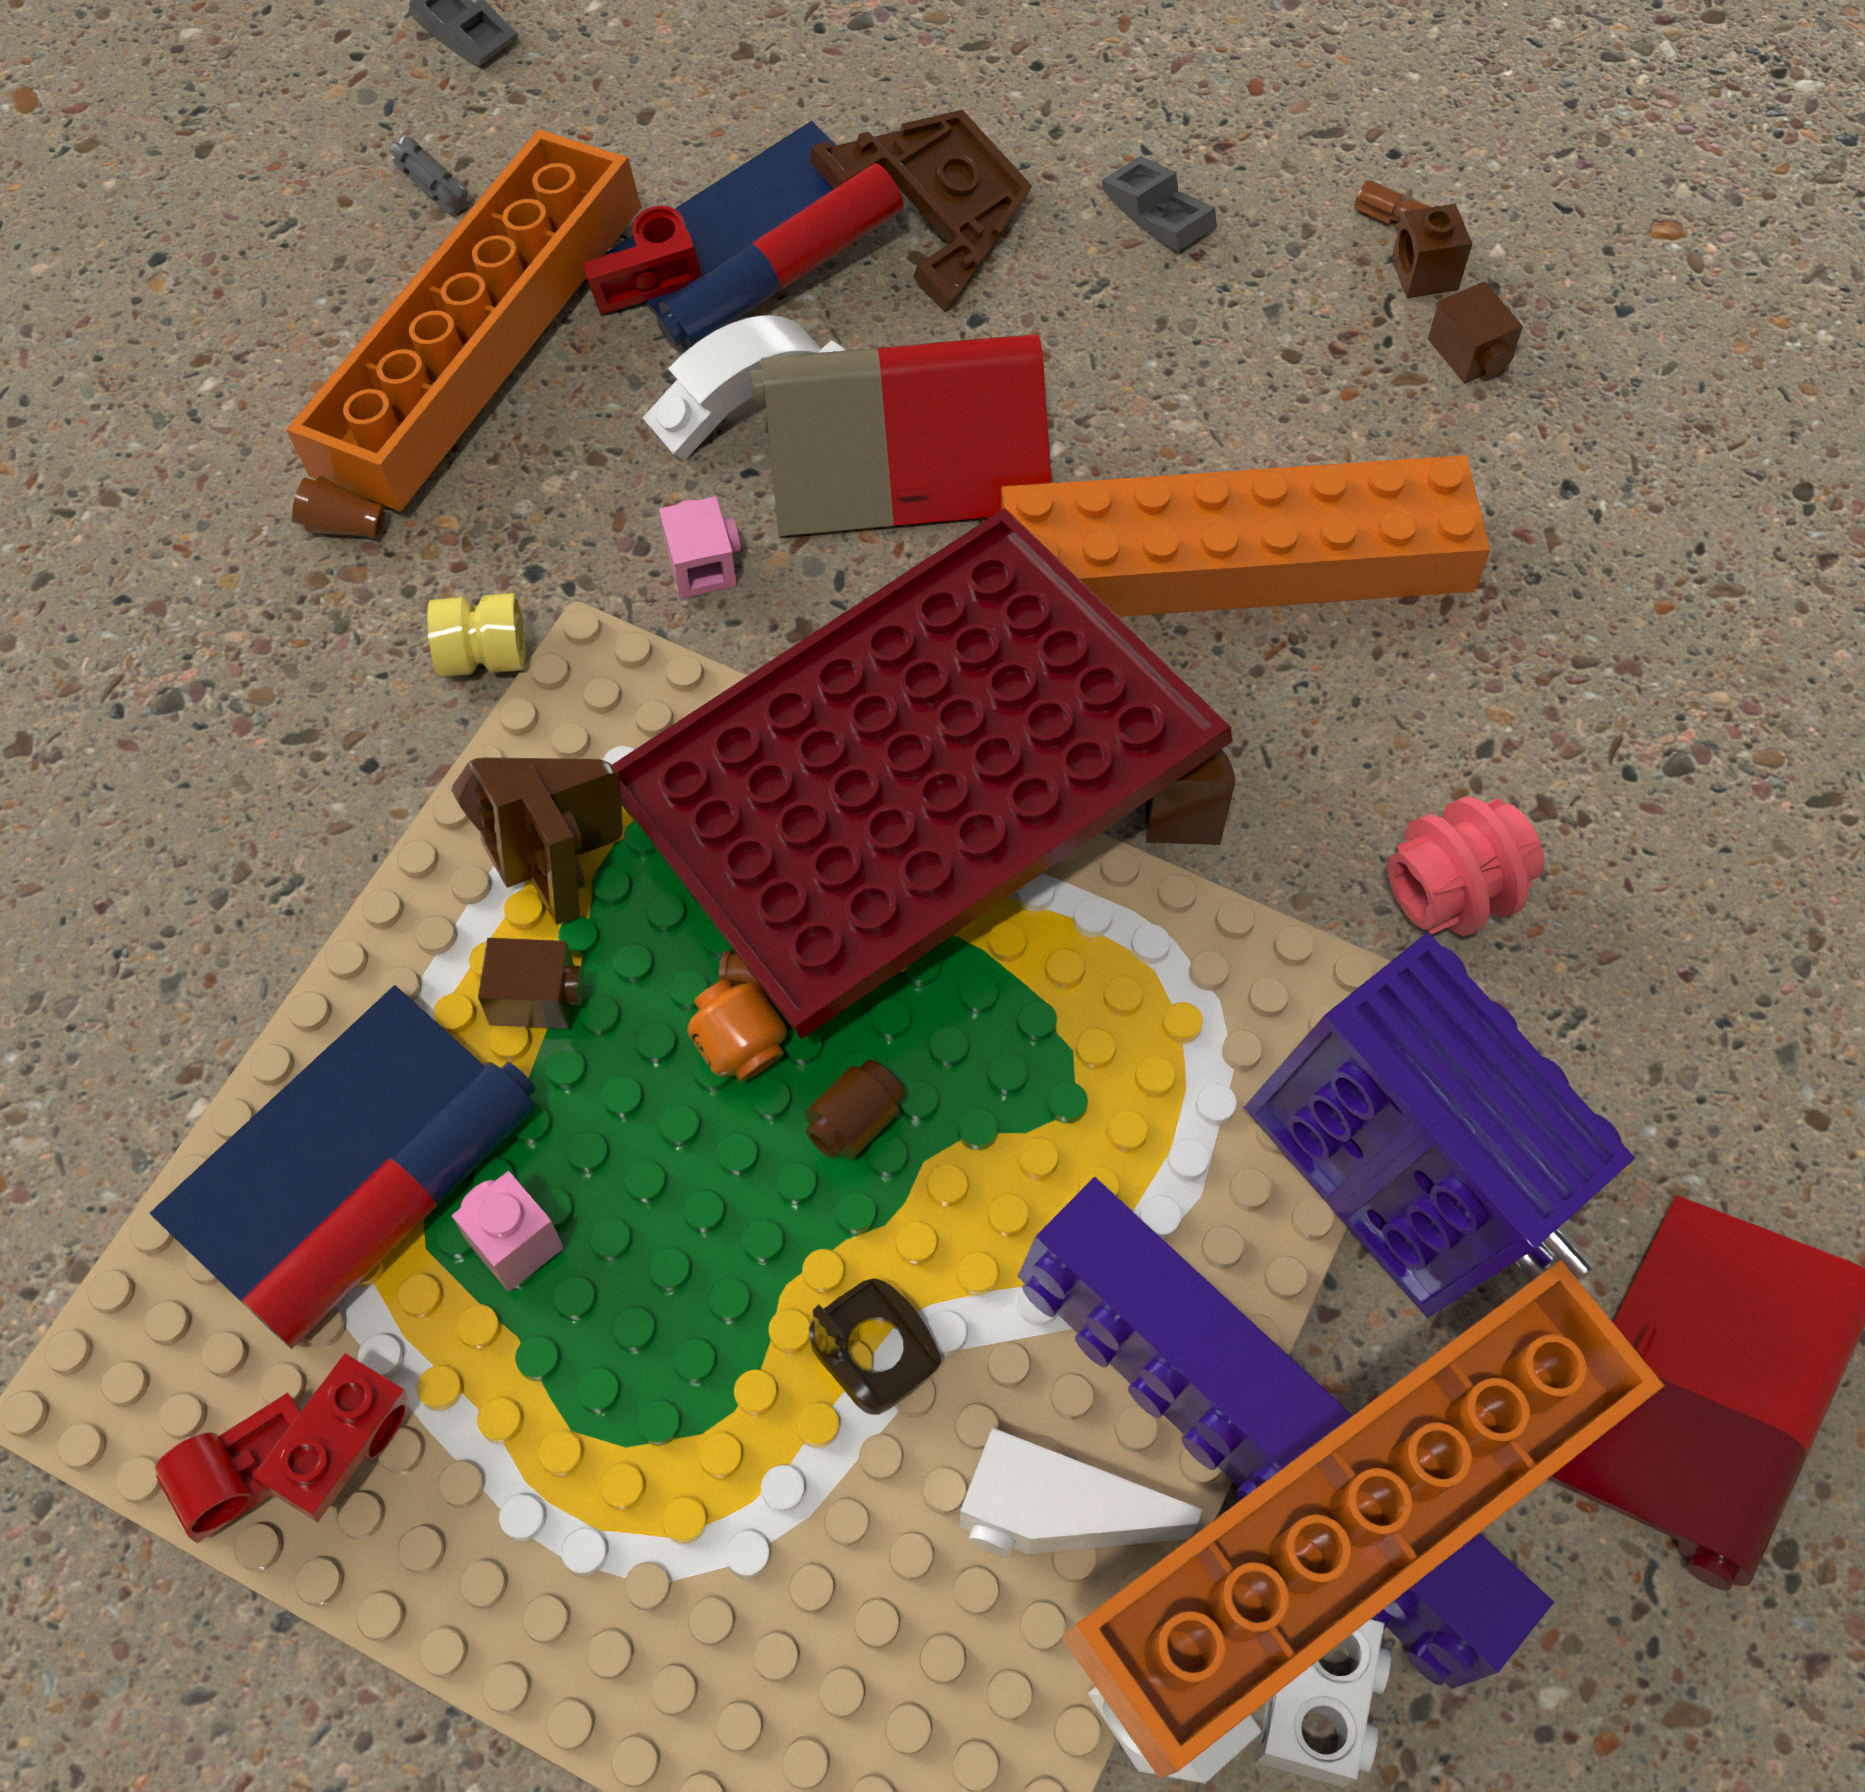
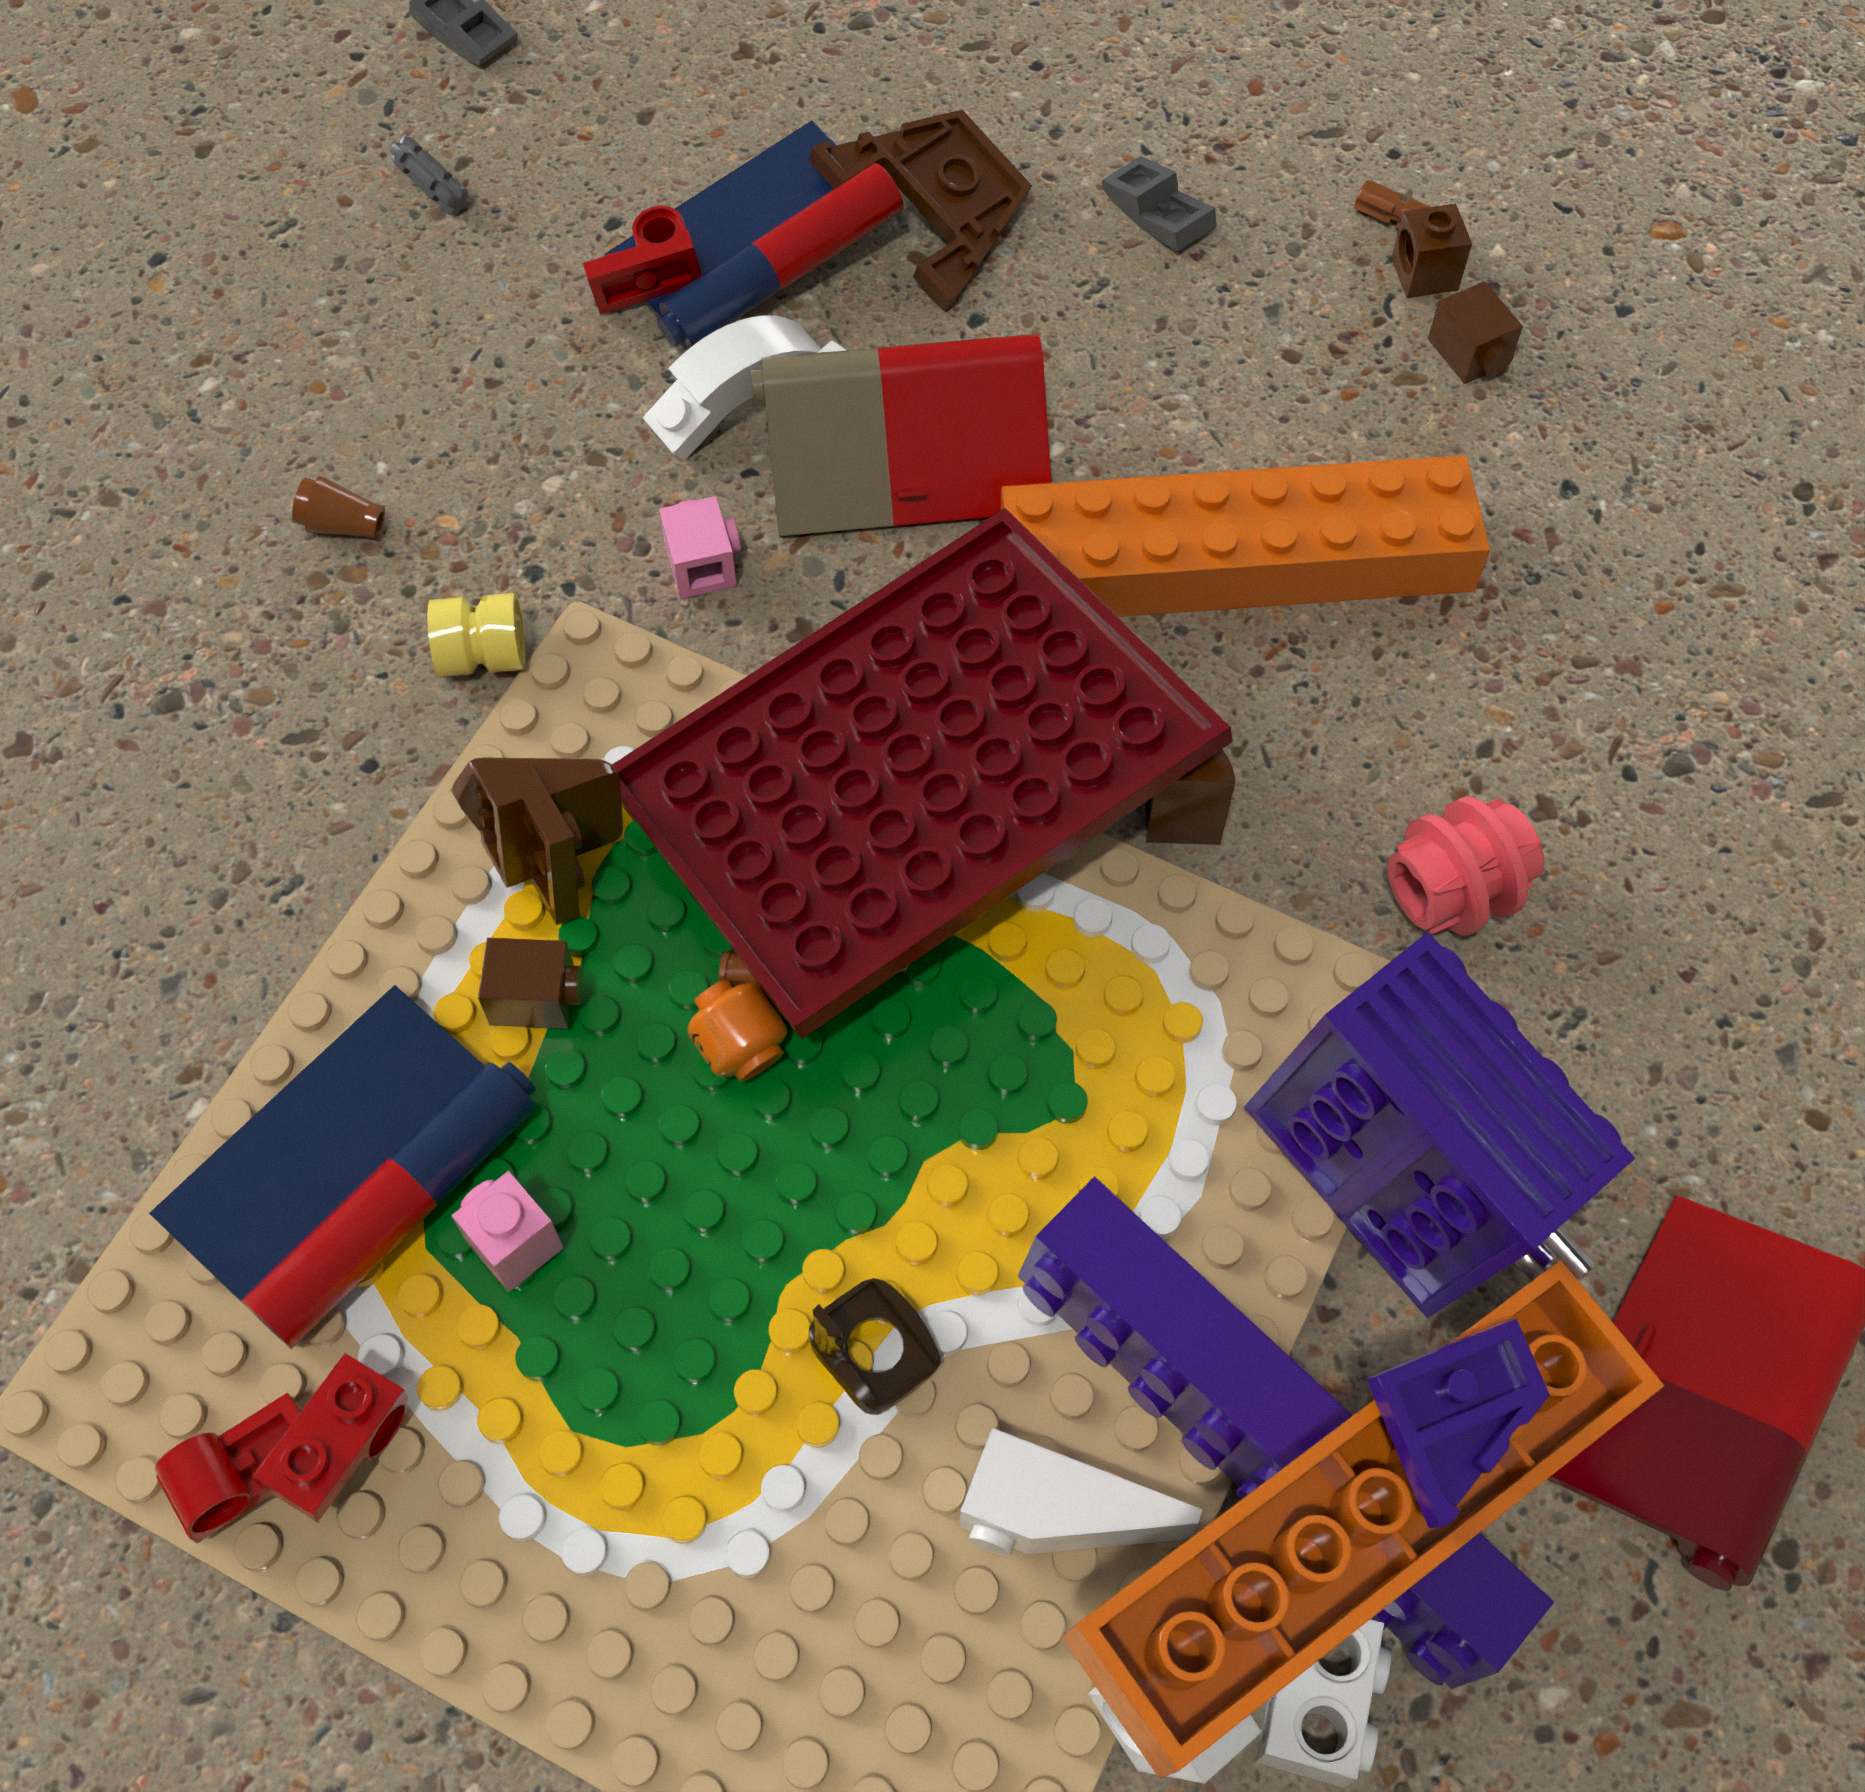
orange brick [286,129,642,512] -> none
reddish brown brick [805,1059,905,1160] -> none
none -> dark purple wing [1366,1318,1550,1528]

